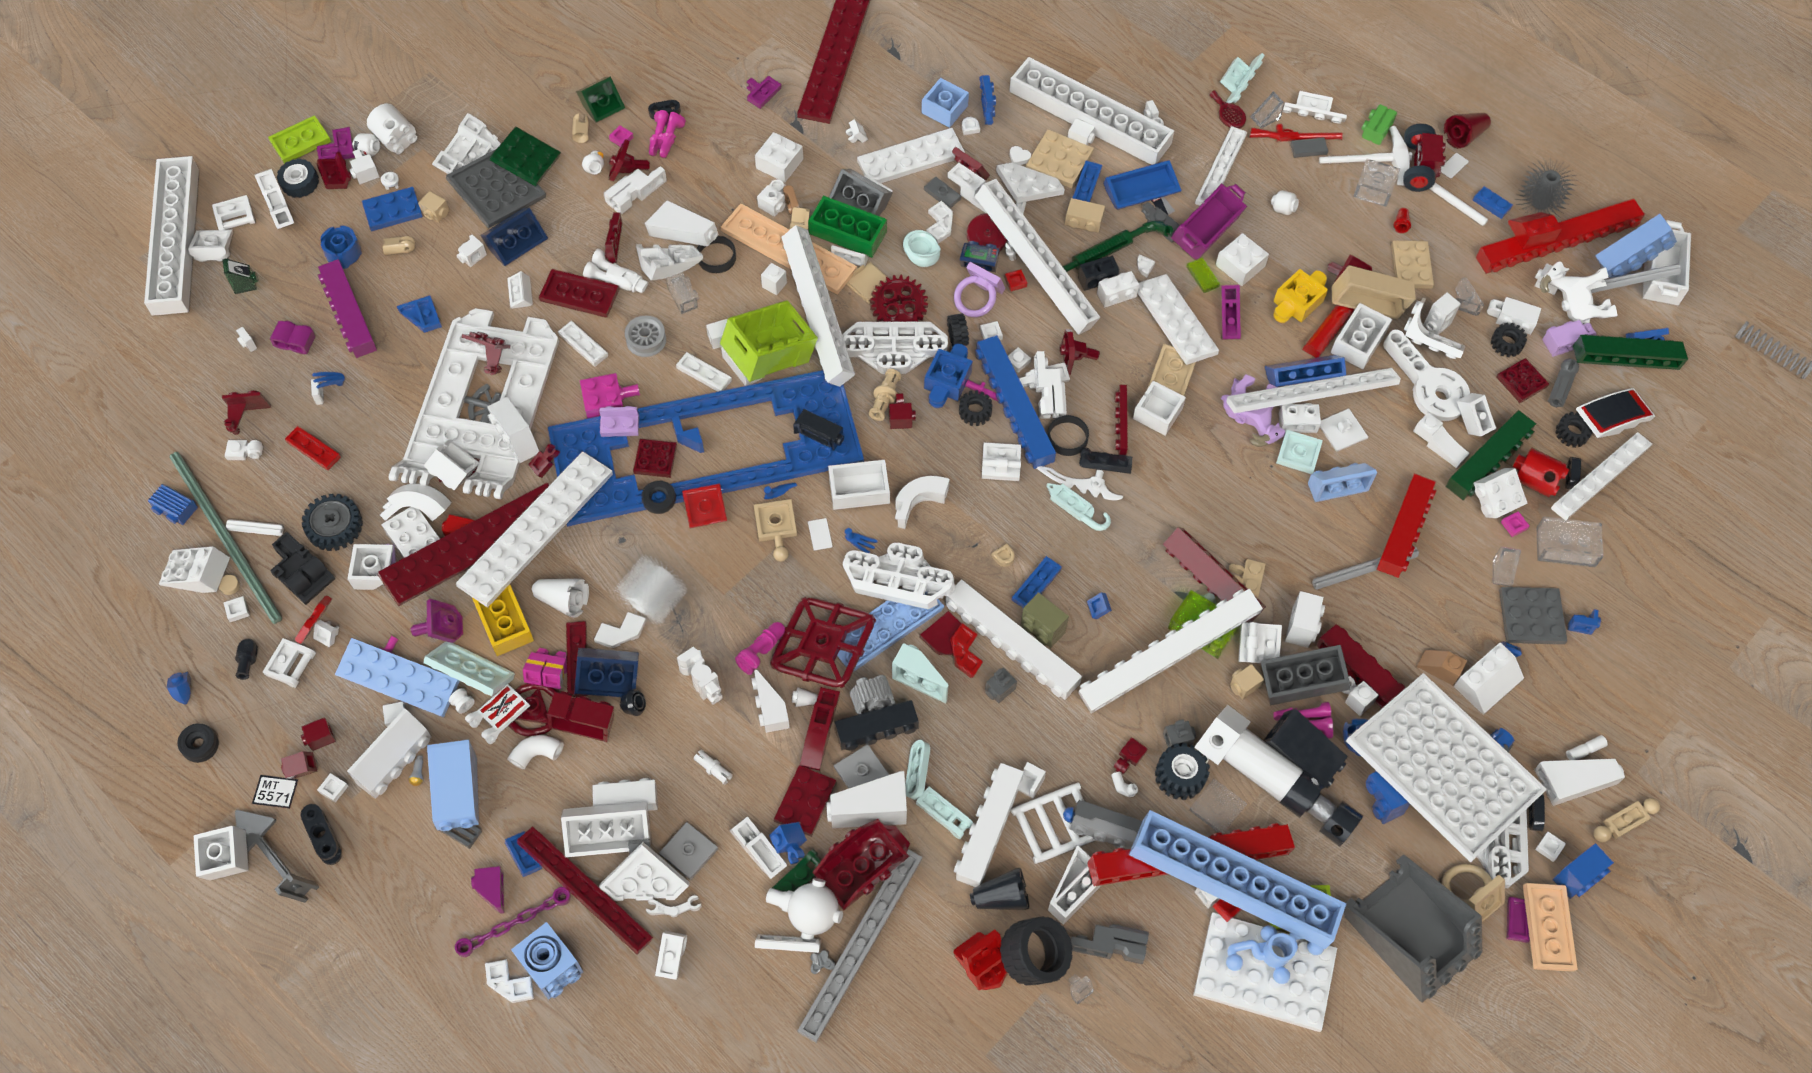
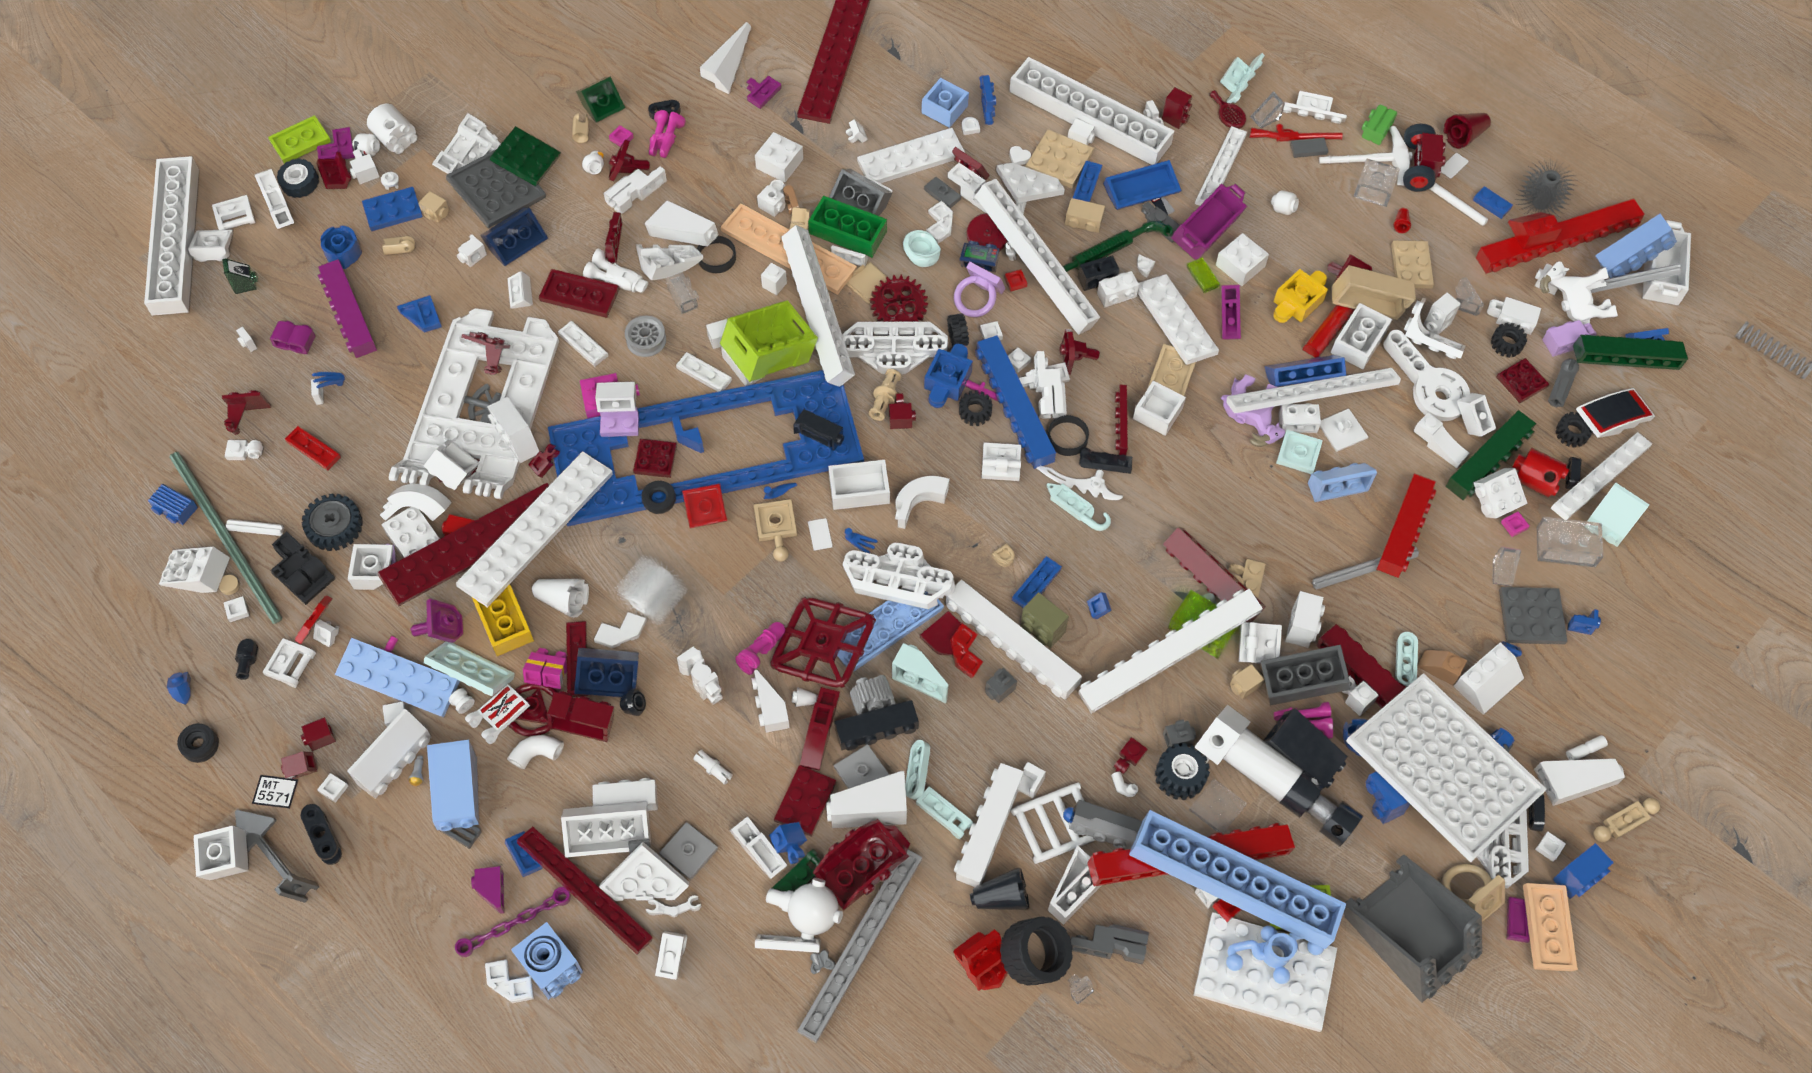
none -> white brick [595,382,637,412]
none -> white wedge [700,22,751,94]
none -> dark red brick [1162,87,1192,129]
none -> light aqua plate [1395,632,1418,688]
none -> light aqua slope [1585,483,1649,547]

